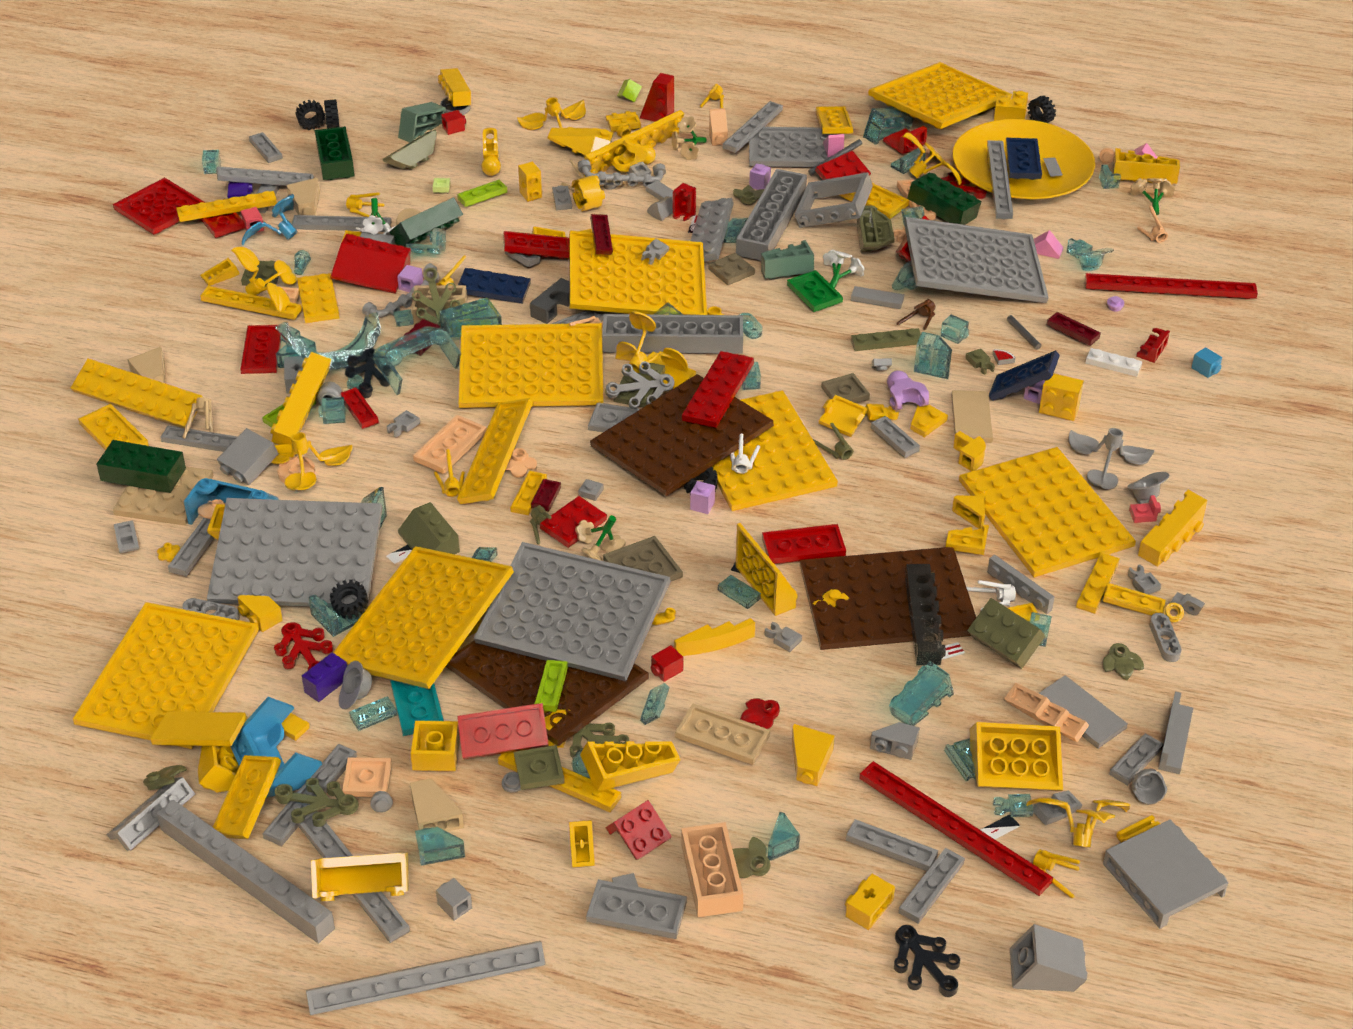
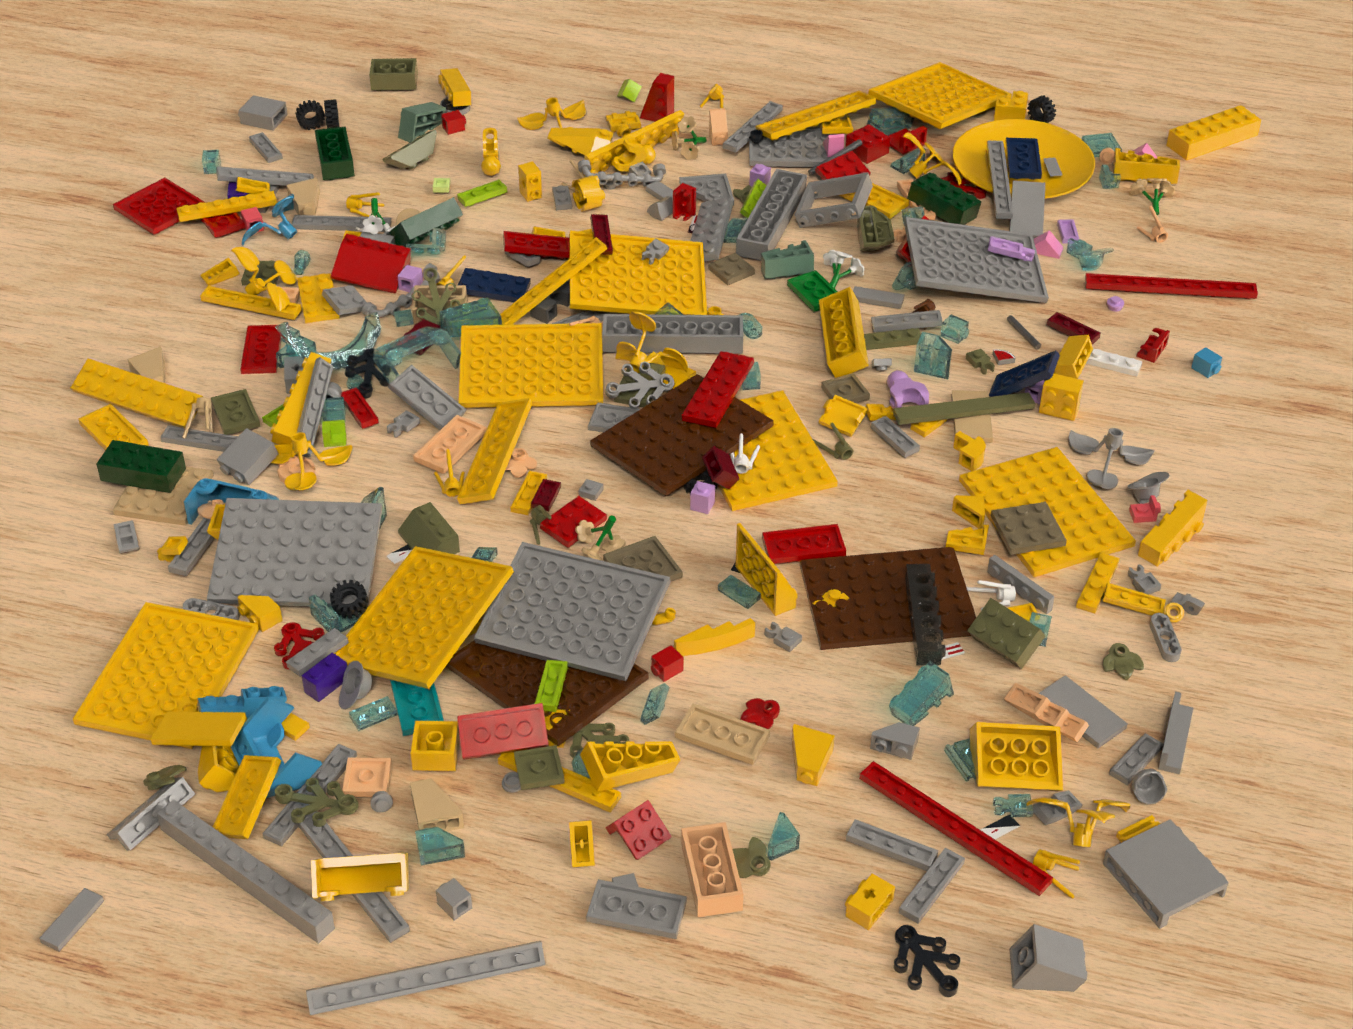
none -> light grey tile [39,888,104,952]
none -> yellow plate [160,536,188,555]
none -> dark azure slope [197,686,287,719]
none -> olive plate [211,389,261,435]
none -> yellow tile [236,177,270,194]
none -> light grey brick [238,95,288,131]
none -> light grey plate [286,628,349,677]
none -> light grey tile [297,357,333,458]
none -> light grey plate [322,285,367,315]
none -> lime panel [322,420,346,447]
none -> olive brick [369,58,418,91]
none -> light grey tile [388,365,466,430]
none -> yellow tile [491,237,607,325]
none -> light grey plate [679,173,734,206]
none -> dark red brick [702,446,739,489]
none -> lime plate [740,179,766,219]
none -> black plate [749,129,764,143]
none -> yellow plate [755,90,876,140]
none -> yellow brick [819,287,869,378]
none -> red brick [845,124,890,164]
none -> light grey plate [871,310,942,333]
none -> olive tile [893,392,1035,425]
none -> lavender hinge [988,236,1035,262]
none -> dark tan plate [991,502,1067,555]
none -> light grey tile [1010,180,1045,239]
none -> yellow brick [1054,335,1093,379]
none -> lavender tile [1057,219,1079,244]
none -> clear light blue tile [1082,133,1122,157]
none -> yellow brick [1166,105,1261,161]

